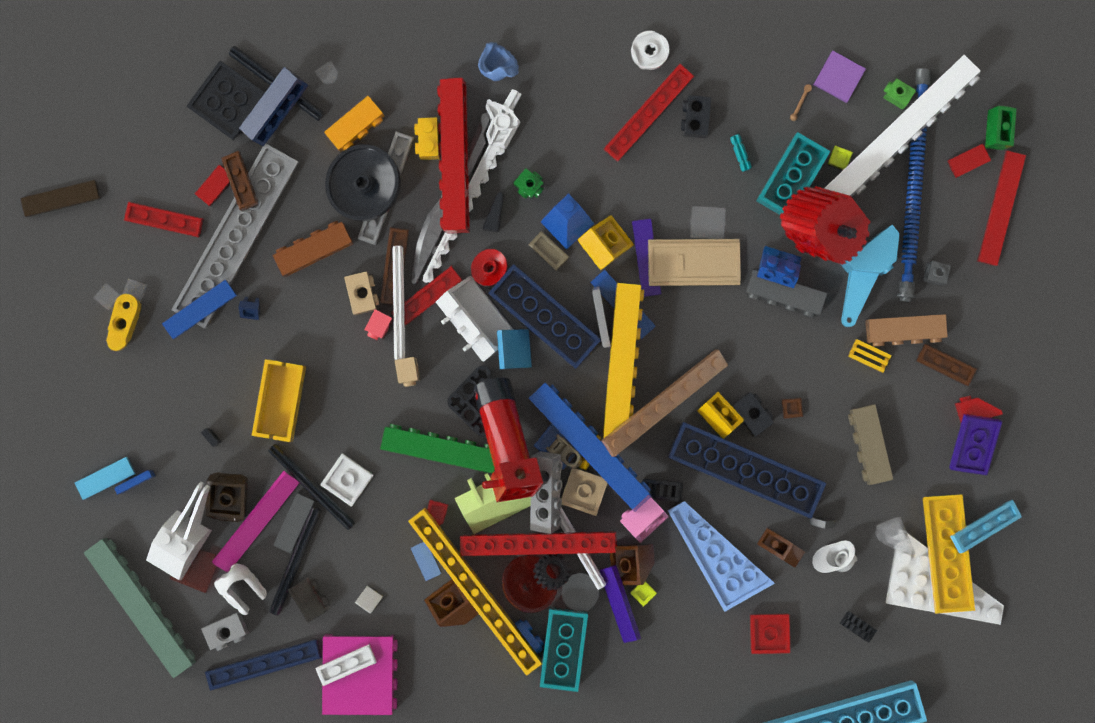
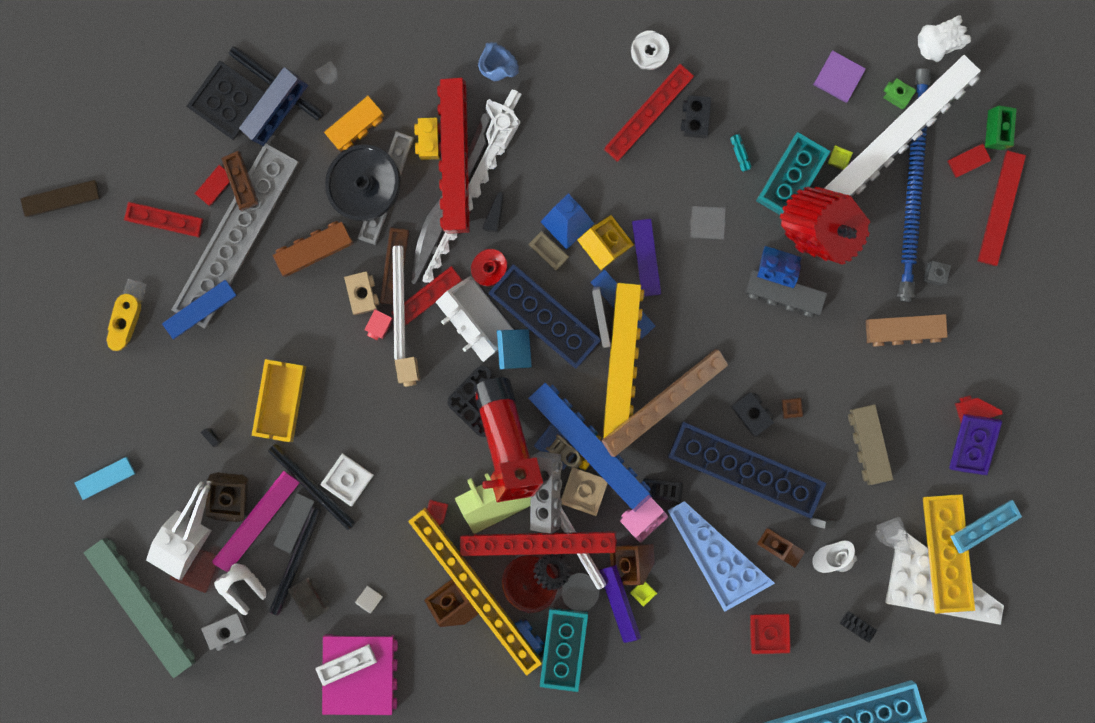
clear tile [94,283,120,310] -> none
blue tile [114,470,156,495] -> none
dark blue tile [205,639,322,691] -> none
dark blue tile [239,297,260,320] -> none
green brick [380,424,495,473] -> none
medium blue sticker [411,542,441,581] -> none
green brick [514,168,544,200] -> none
tan piece [648,239,741,286] -> none
yellow brick [697,392,744,439] -> none
medium nougat hinge [790,84,812,121] -> none
medium azure slope [841,225,899,327] -> none
yellow tile [848,339,892,373] -> none
reddish brown tile [916,344,977,386] -> none
none -> white piece [918,15,971,62]

